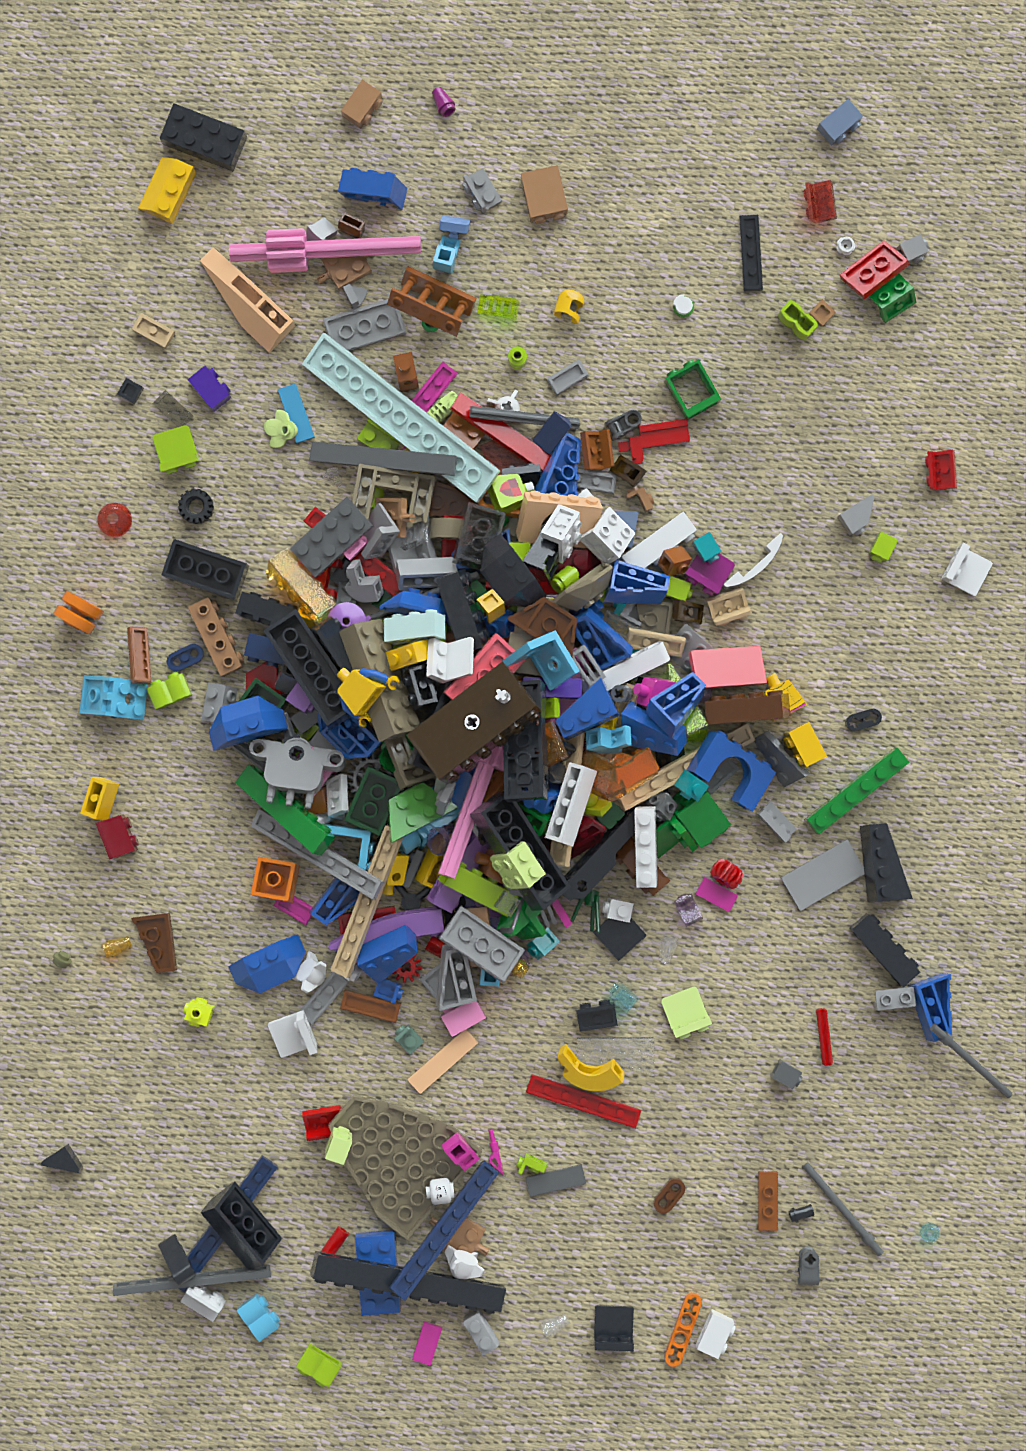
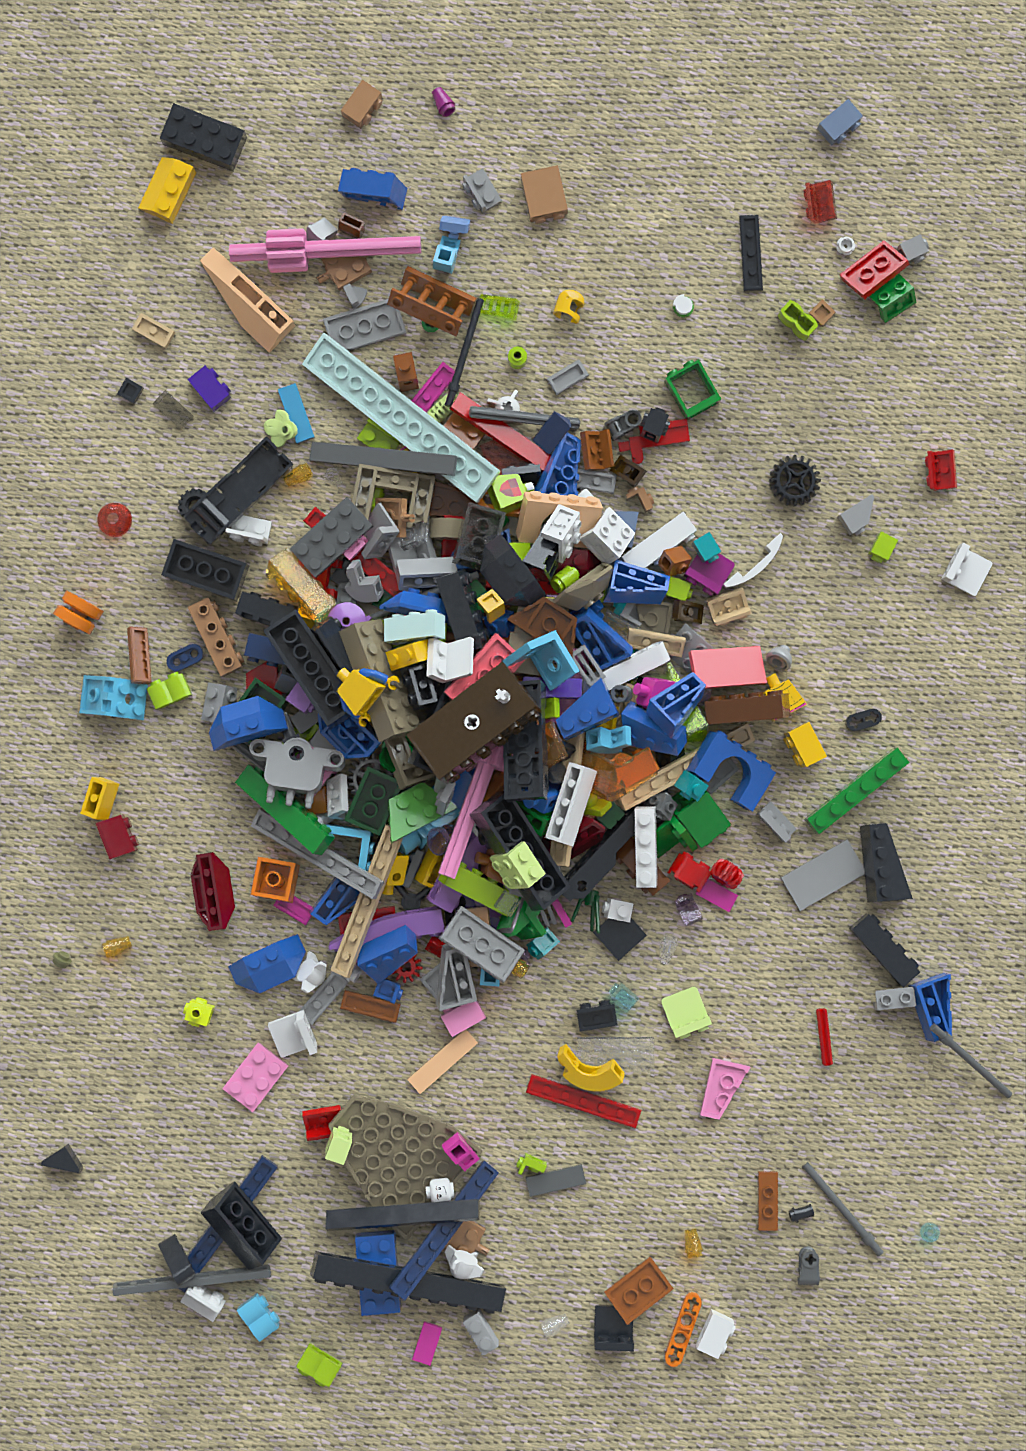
reddish brown wing [131,913,177,973] -> none
lime bracket [153,425,200,475] -> none
red cylinder [320,1226,349,1254] -> none
sand green bracket [394,1024,424,1055] -> none
dark pink hand [488,1129,504,1175] -> none
reddish brown plate [653,1178,685,1214] -> none
dark grey wing [754,730,810,787] -> none
dark grey brick [770,1059,803,1090] -> none
none -> black piece [183,436,293,546]
none -> dark red wedge [191,852,235,931]
none -> bright pink plate [222,1042,289,1112]
none -> white bracket [225,515,272,547]
none -> clear yellow cone [283,463,313,487]
none -> black tile [325,1199,480,1231]
none -> black bar [445,298,484,407]
none -> dark orange plate [604,1257,674,1325]
none -> black brick [640,407,670,443]
none -> red brick [667,851,712,893]
none -> clear yellow cone [685,1228,704,1258]
none -> bright pink wing [700,1058,751,1119]
none -> light grey brick [766,645,792,671]
none -> black gear [769,455,821,507]

